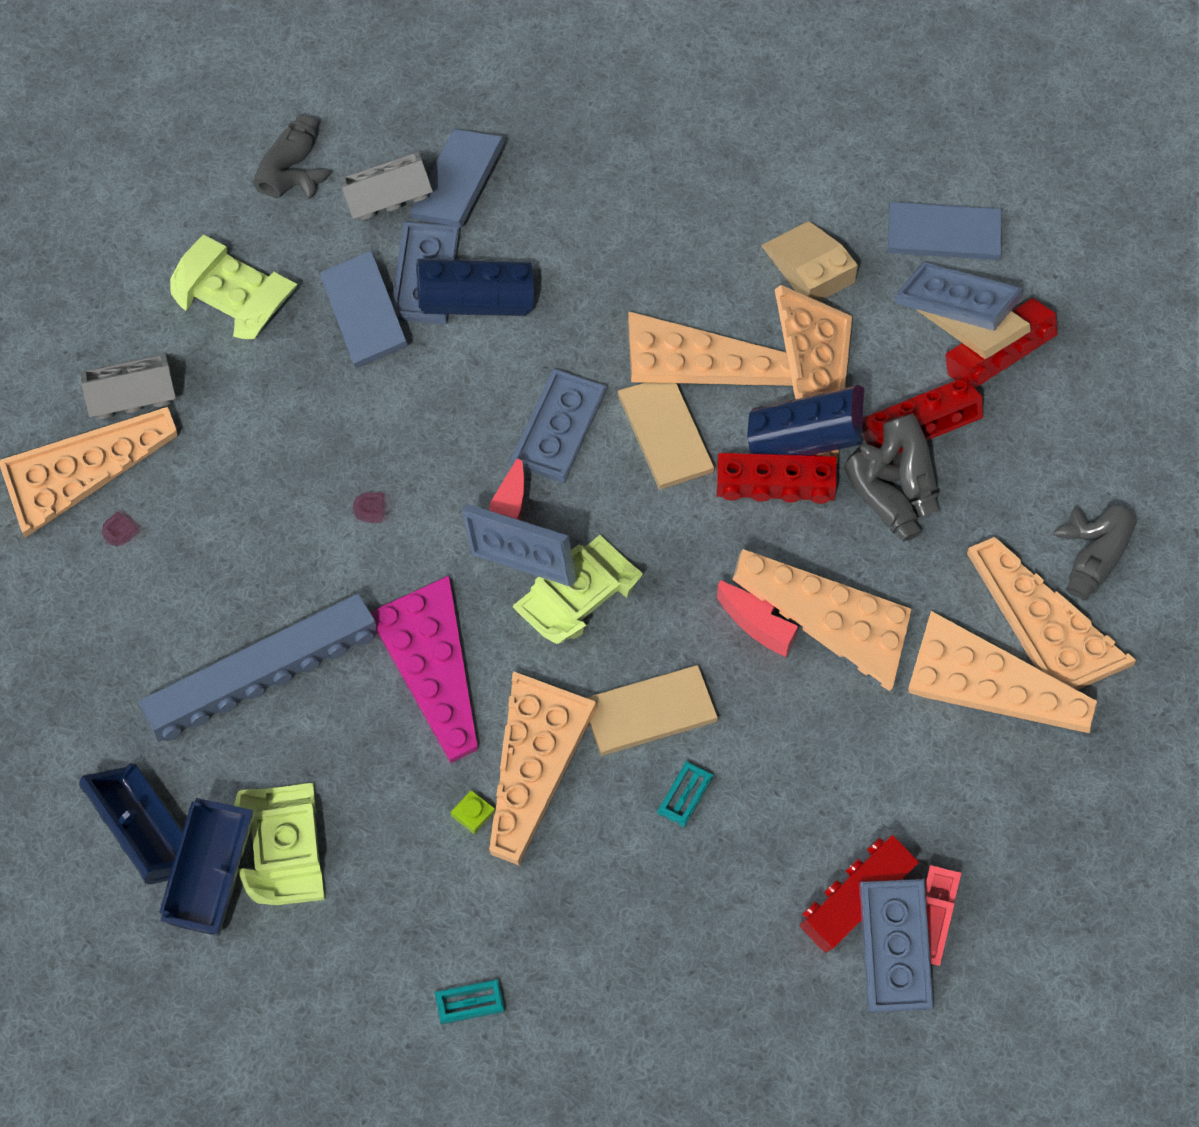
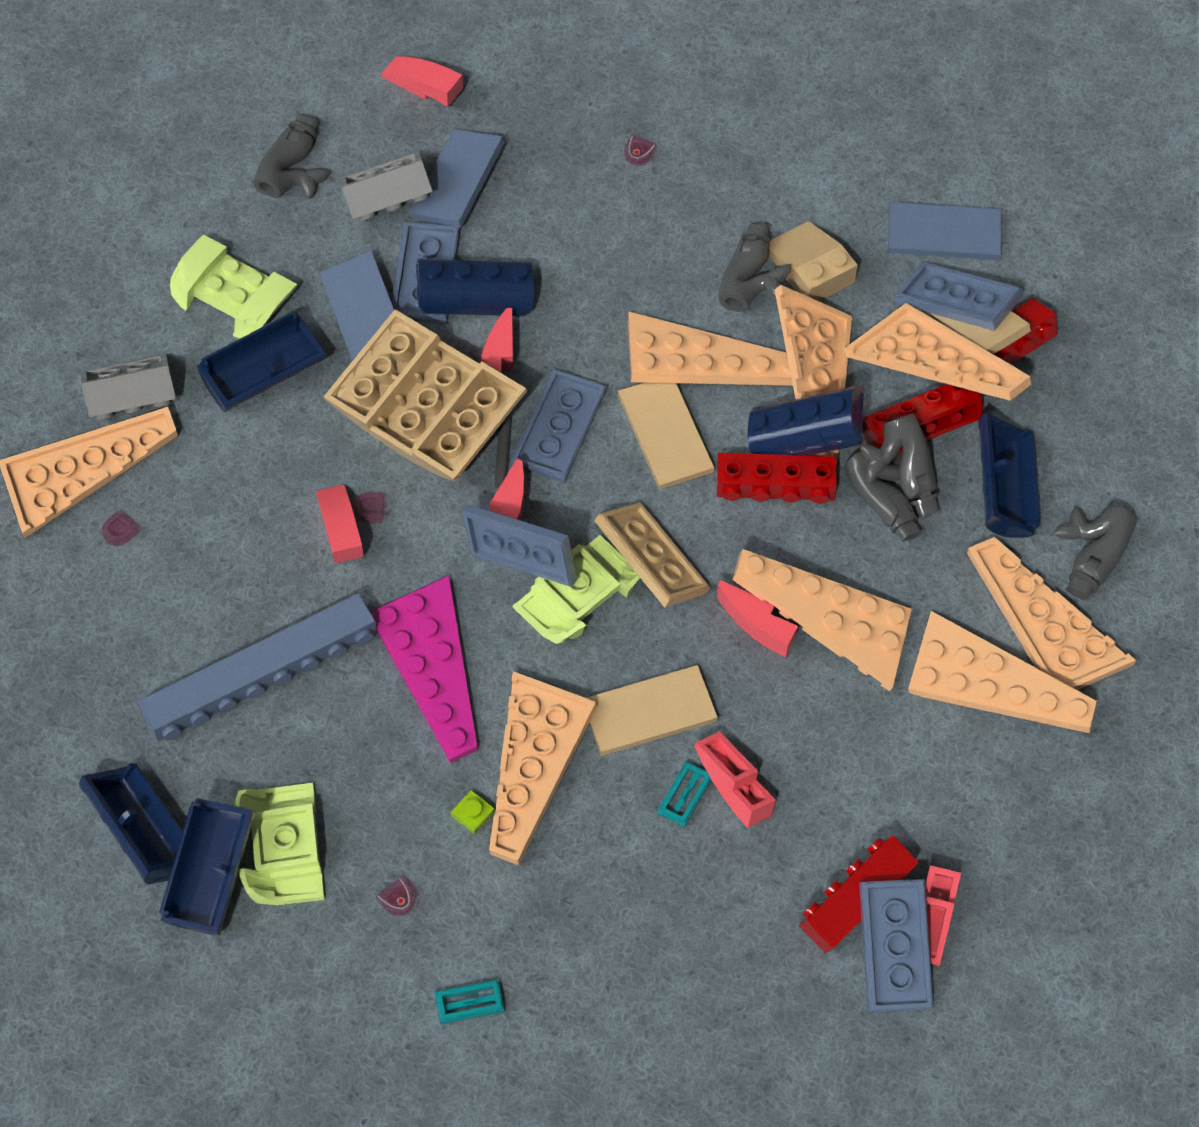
none -> dark blue container [197,311,327,412]
none -> coral slope [316,485,364,564]
none -> tan slope [324,309,527,481]
none -> clear pink tile [376,877,415,917]
none -> coral slope [381,56,463,107]
none -> coral slope [480,308,513,373]
none -> dark grey bar [494,411,512,488]
none -> tan tile [594,502,710,608]
none -> clear pink tile [624,135,657,166]
none -> coral slope [695,731,776,828]
none -> dark grey piece [719,224,792,312]
none -> light nougat wing [844,303,1031,401]
none -> dark blue container [978,413,1041,538]

